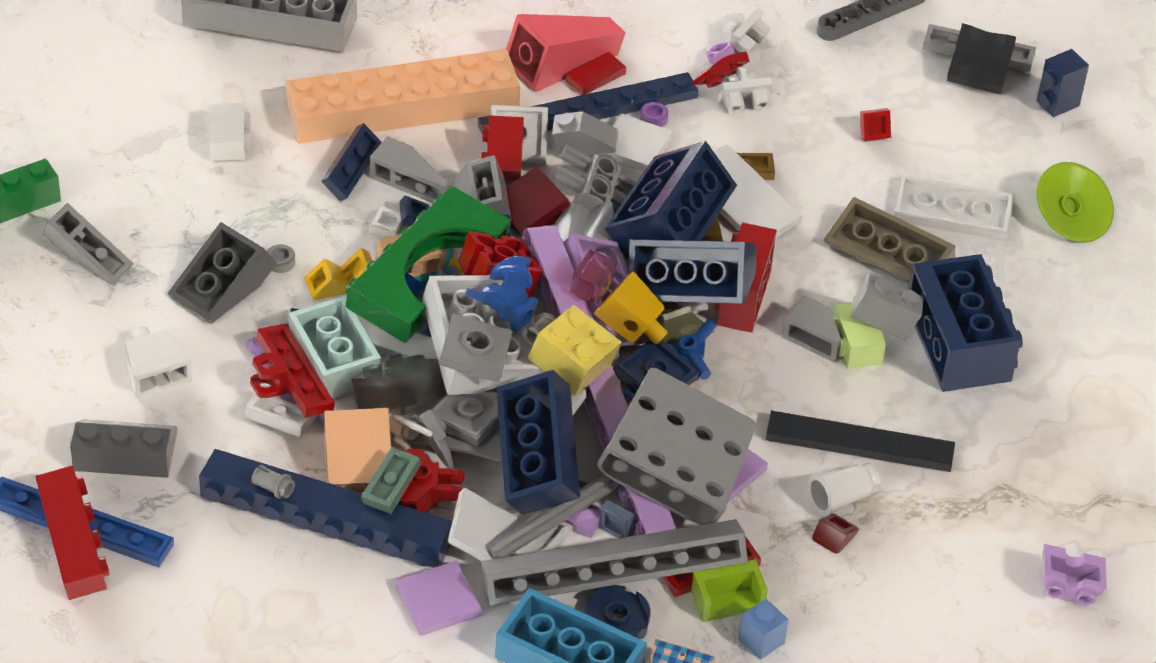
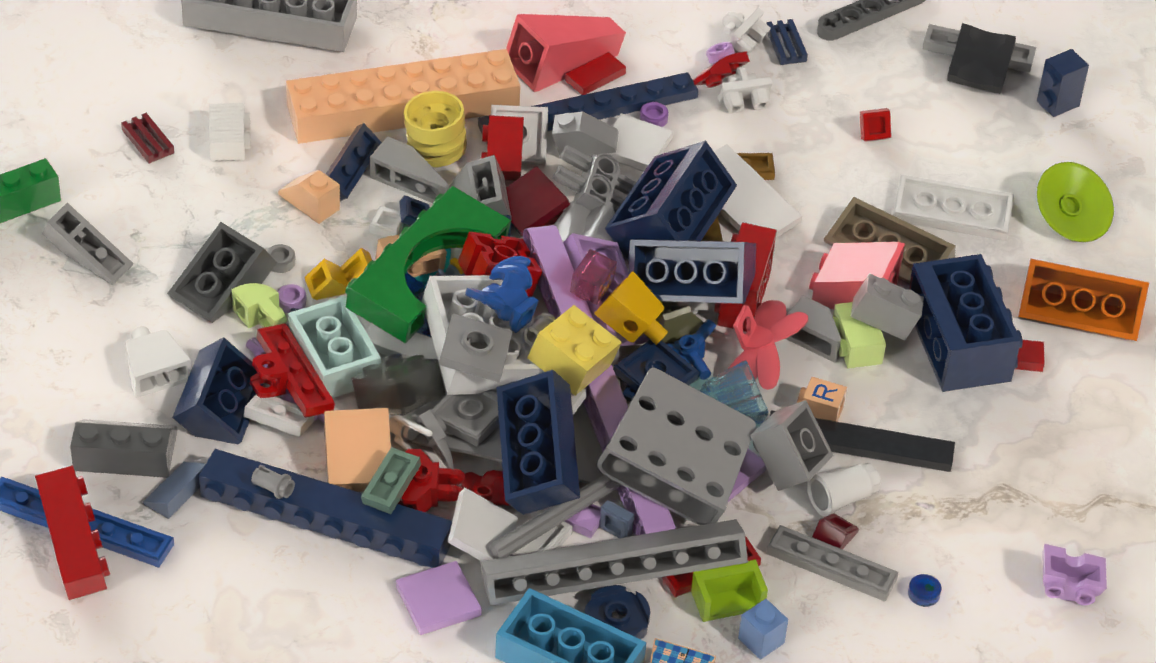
none -> dark red tile [121,112,174,163]
none -> sand blue slope [143,462,205,519]
none -> dark blue slope [172,337,264,445]
none -> yellowish green brick [232,283,287,328]
none -> lavender tile [277,284,306,313]
none -> light nougat slope [278,170,340,224]
none -> light yellow wheel [404,91,467,167]
none -> red plate [461,470,510,506]
none -> clear light blue torso [700,360,769,425]
none -> coral piece [718,300,808,402]
none -> light grey brick [750,400,834,491]
none -> dark blue tile [766,19,808,65]
none -> light grey tile [766,525,899,601]
none -> light nougat brick [797,377,847,422]
none -> slope [809,242,905,310]
none -> clear blue tile [908,574,942,607]
none -> red tile [1016,340,1045,372]
none -> orange slope [1018,259,1149,341]

